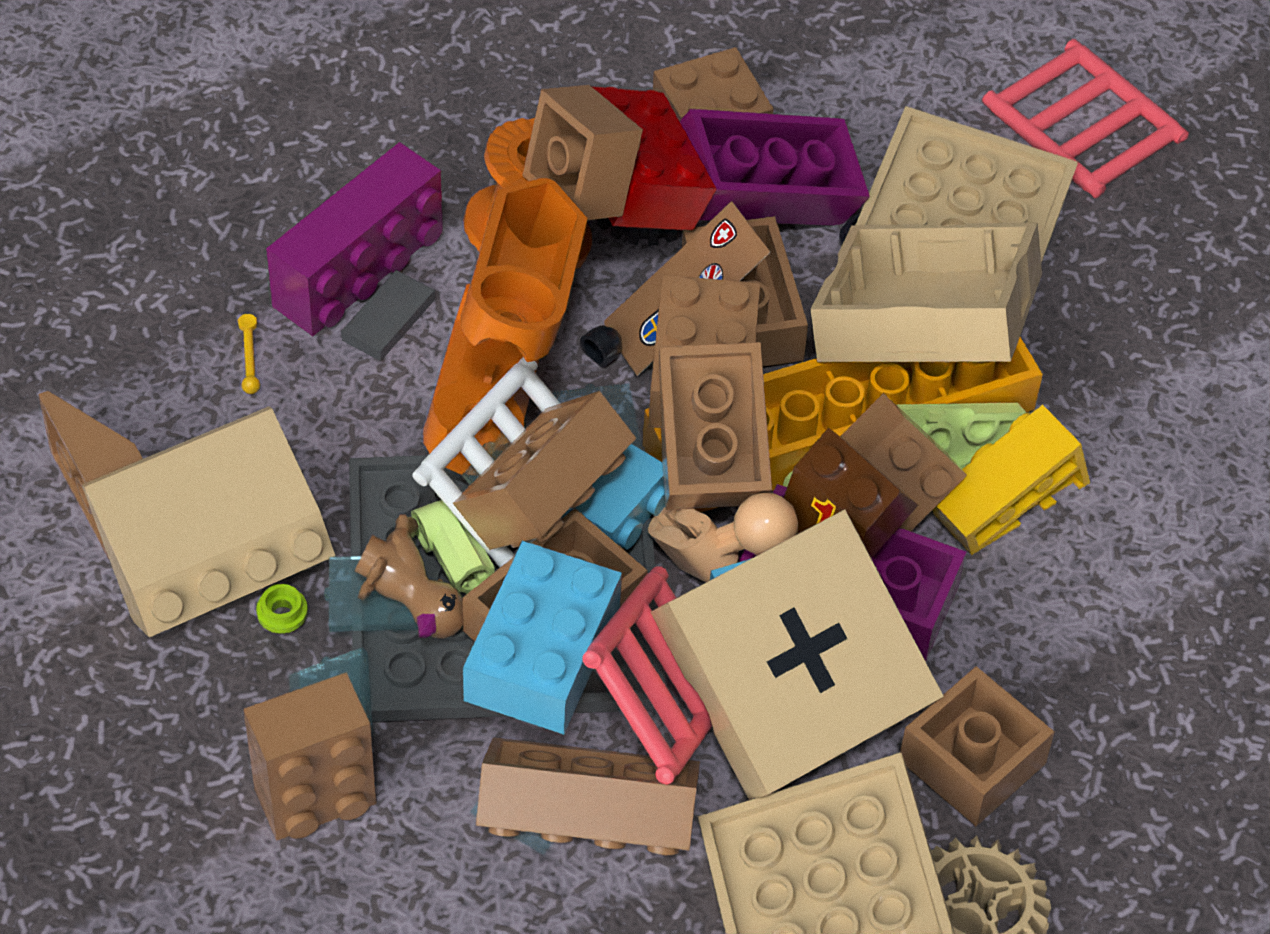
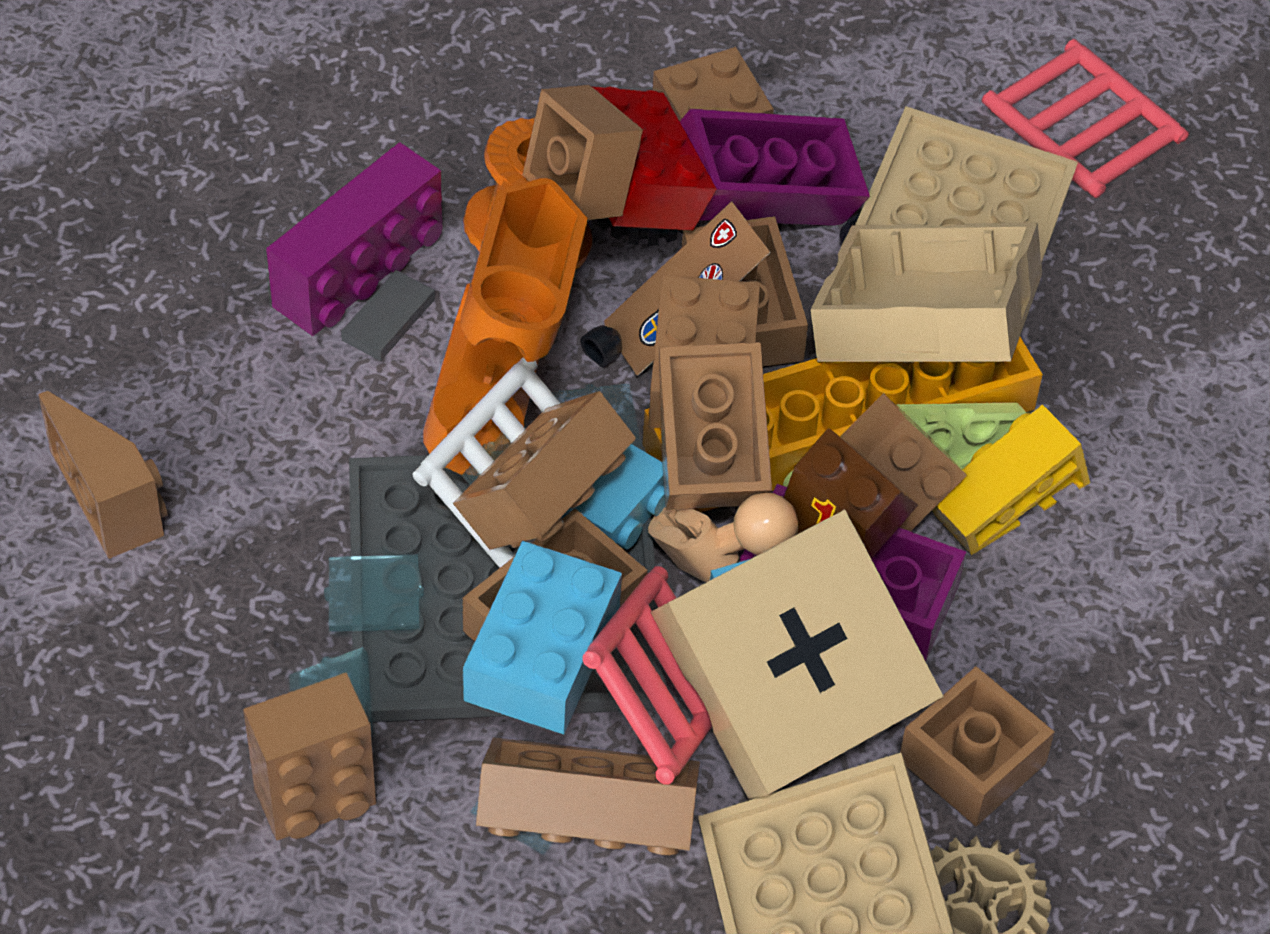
tan slope [82,407,335,637] -> none
yellow hinge [238,314,260,394] -> none
lime plate [256,584,308,634] -> none
medium nougat animal [354,514,463,639] -> none
yellowish green piece [411,500,495,594] -> none

